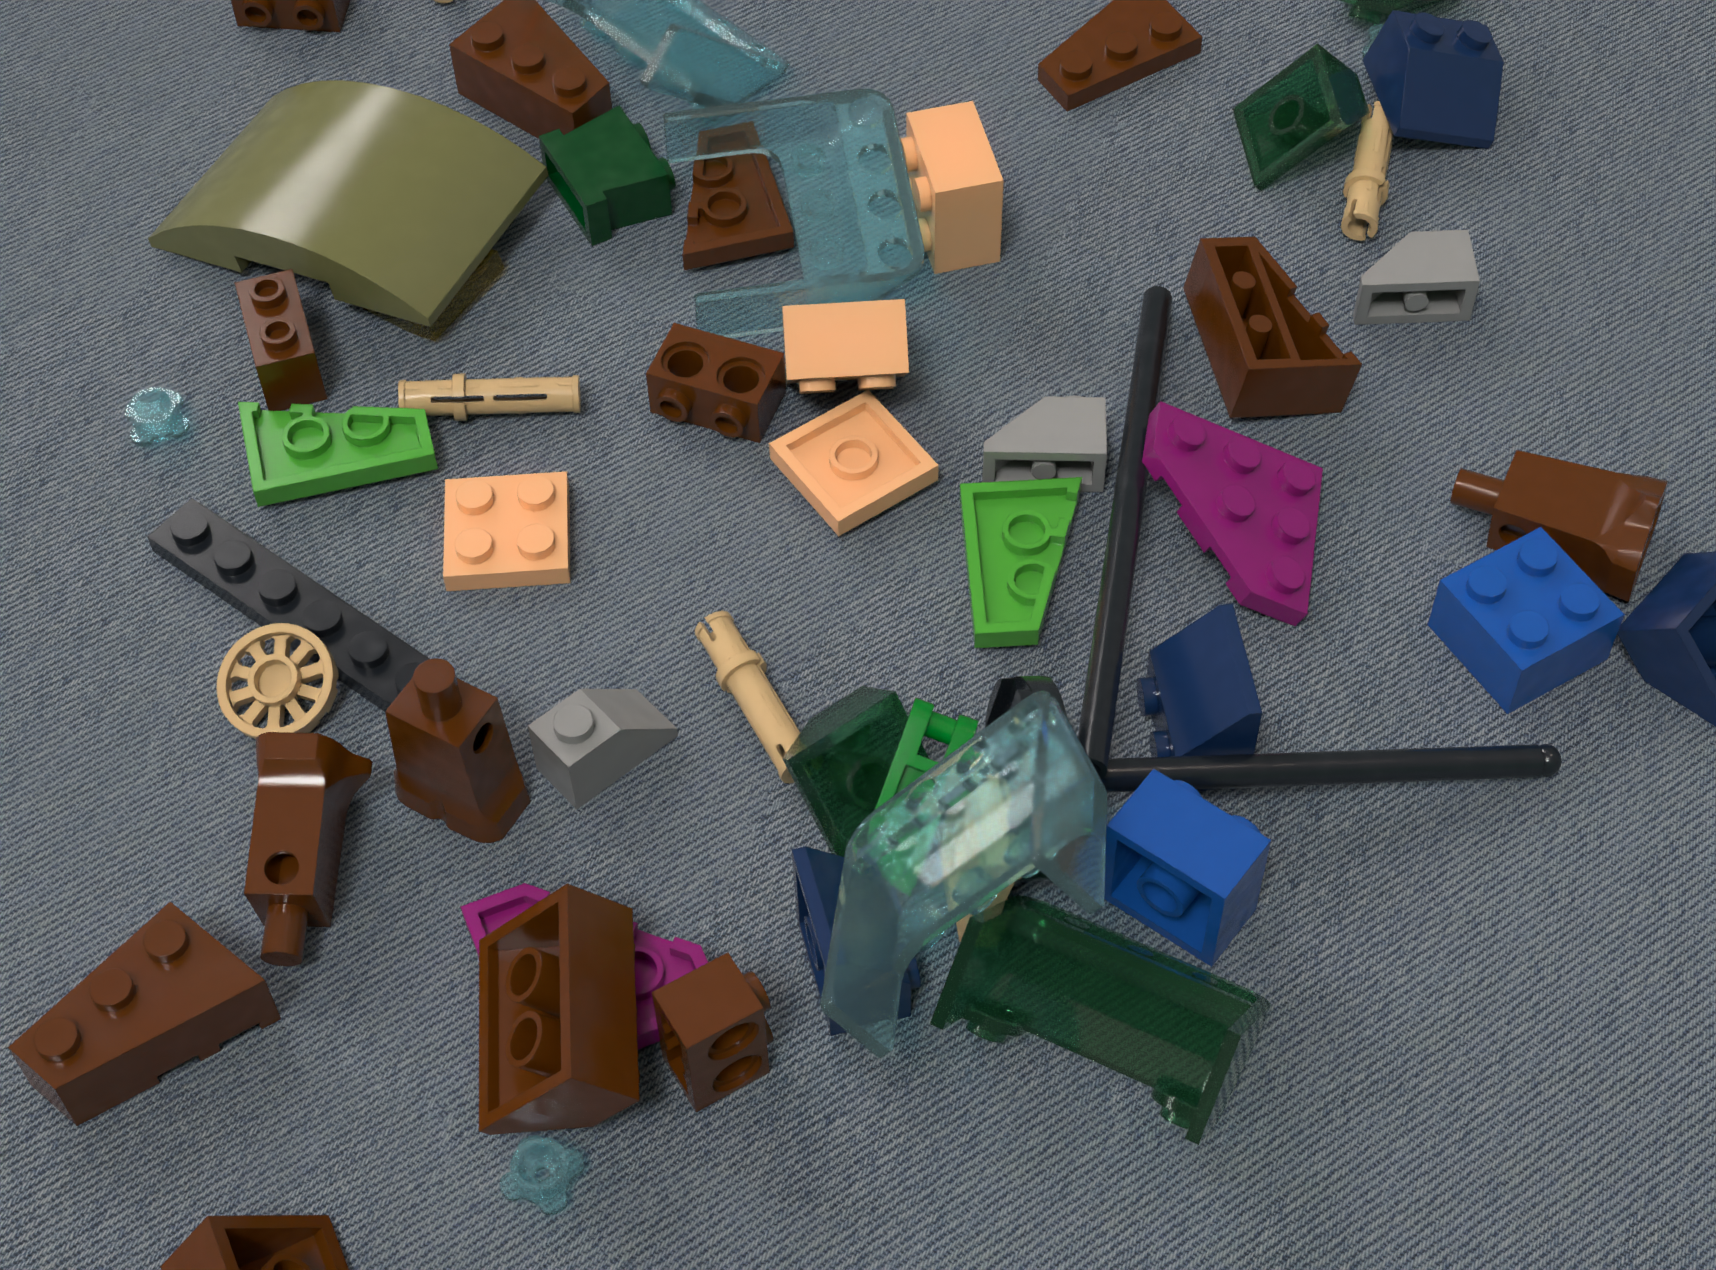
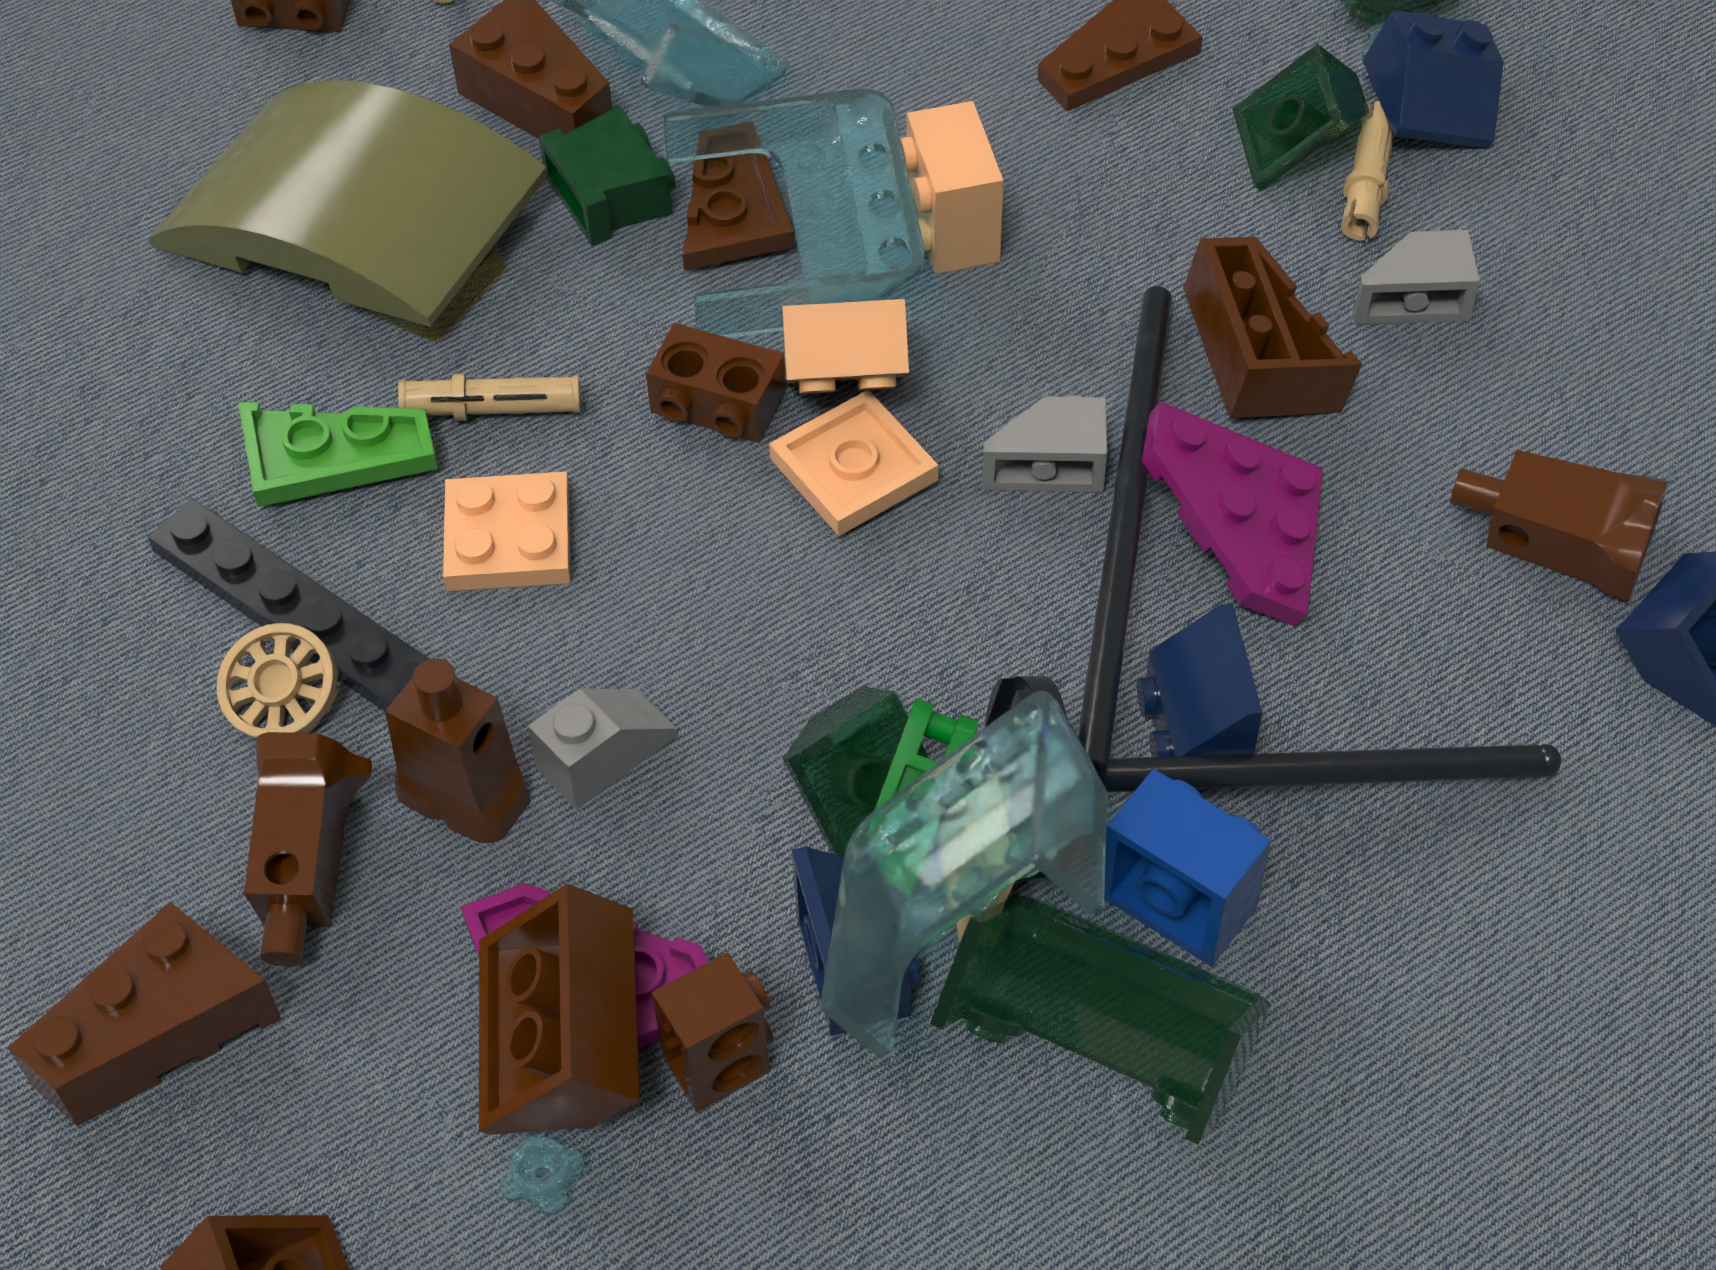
clear light blue plate [124,387,190,447] -> none
reddish brown brick [234,269,327,411] -> none
tan pin [695,611,819,784] -> none
bright green wing [959,477,1082,648] -> none
blue brick [1428,527,1625,714] -> none

